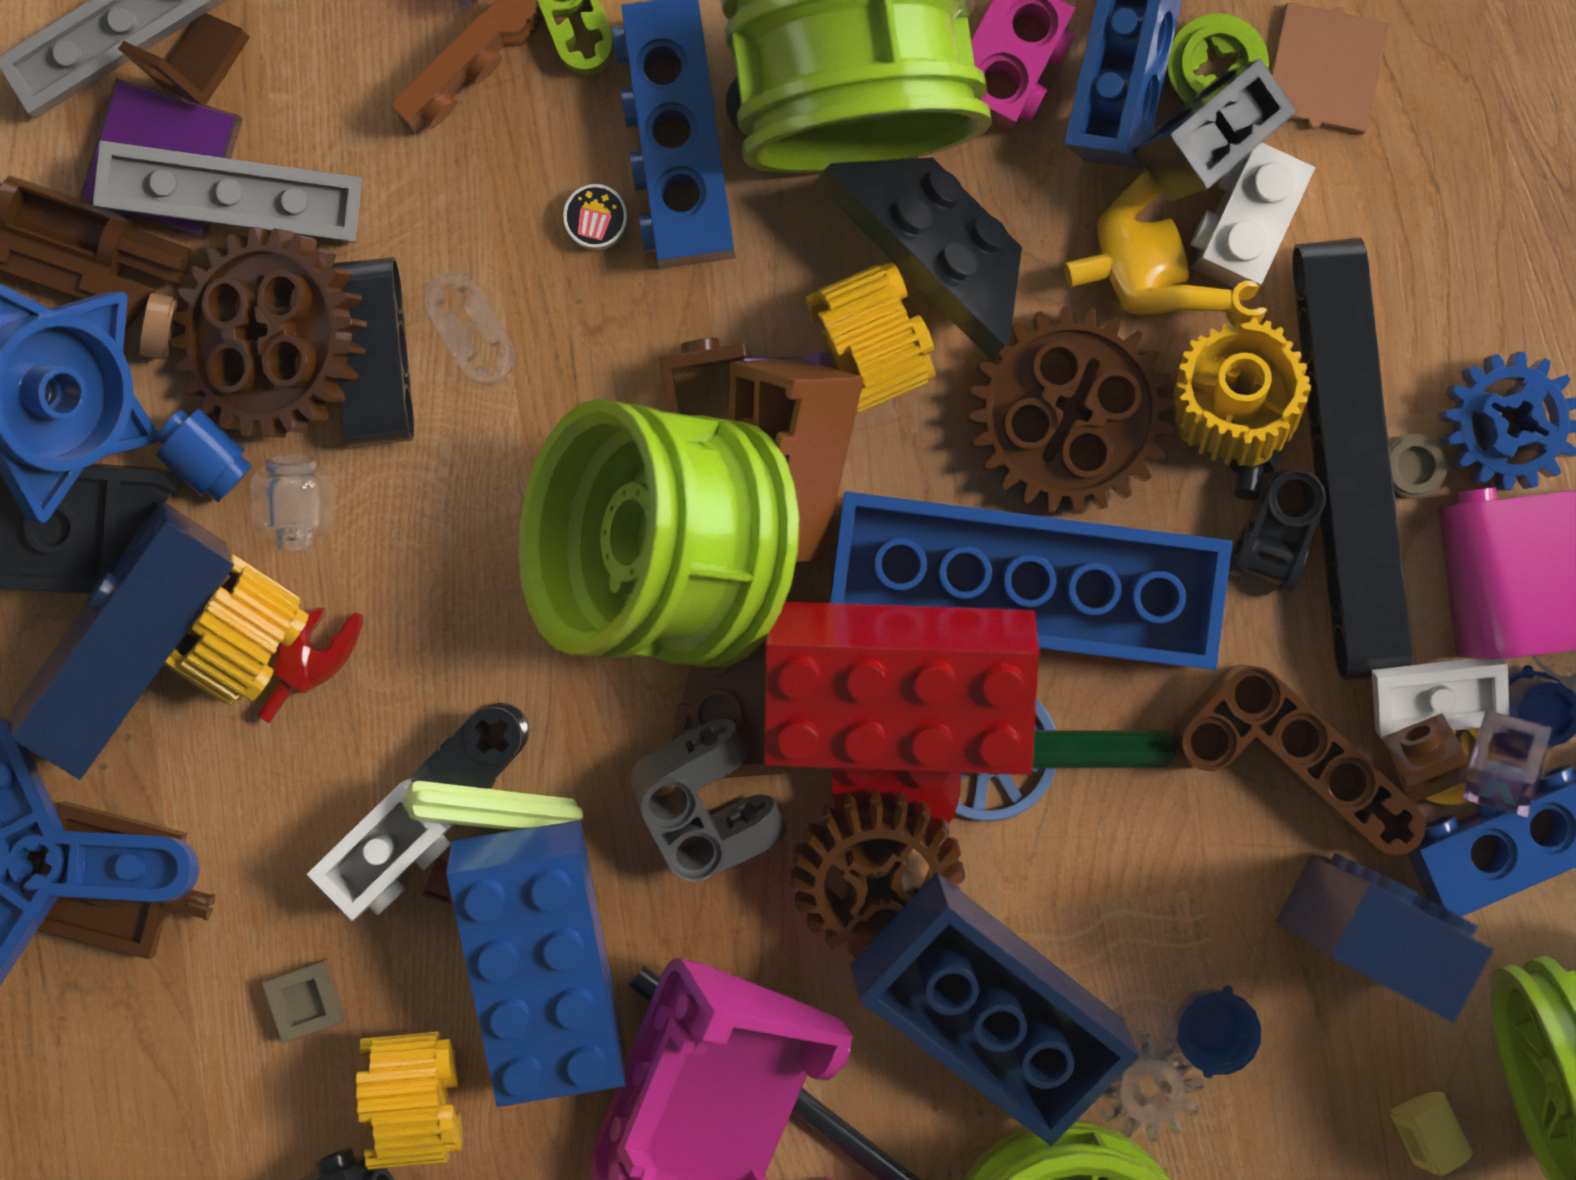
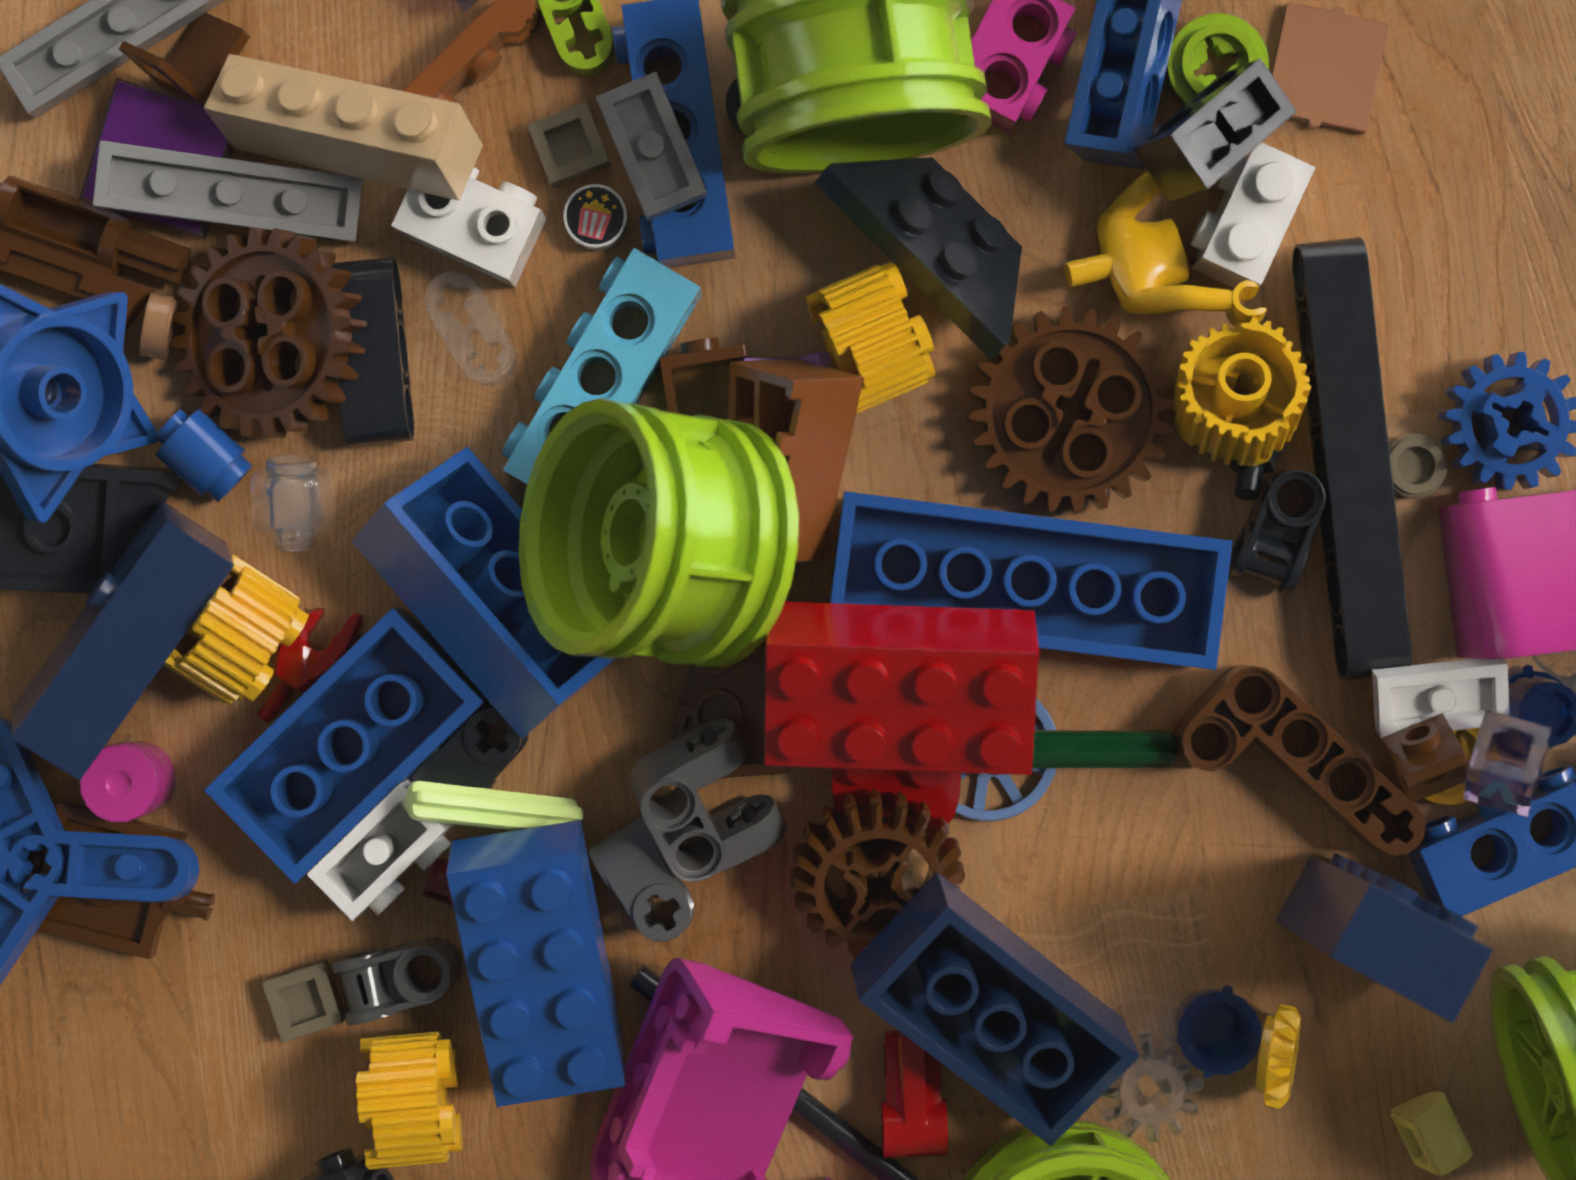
none -> dark pink piece [80,741,176,822]
none -> tan brick [204,54,483,201]
none -> blue brick [204,608,489,884]
none -> dark grey piece [331,937,462,1026]
none -> blue brick [351,446,617,739]
none -> white brick [391,167,547,287]
none -> medium azure brick [501,248,702,484]
none -> dark tan tile [527,102,611,188]
none -> dark grey piece [588,815,694,942]
none -> flat silver plate [596,72,707,221]
none -> red piece [881,1029,948,1158]
none -> yellow gear [1256,1004,1301,1109]

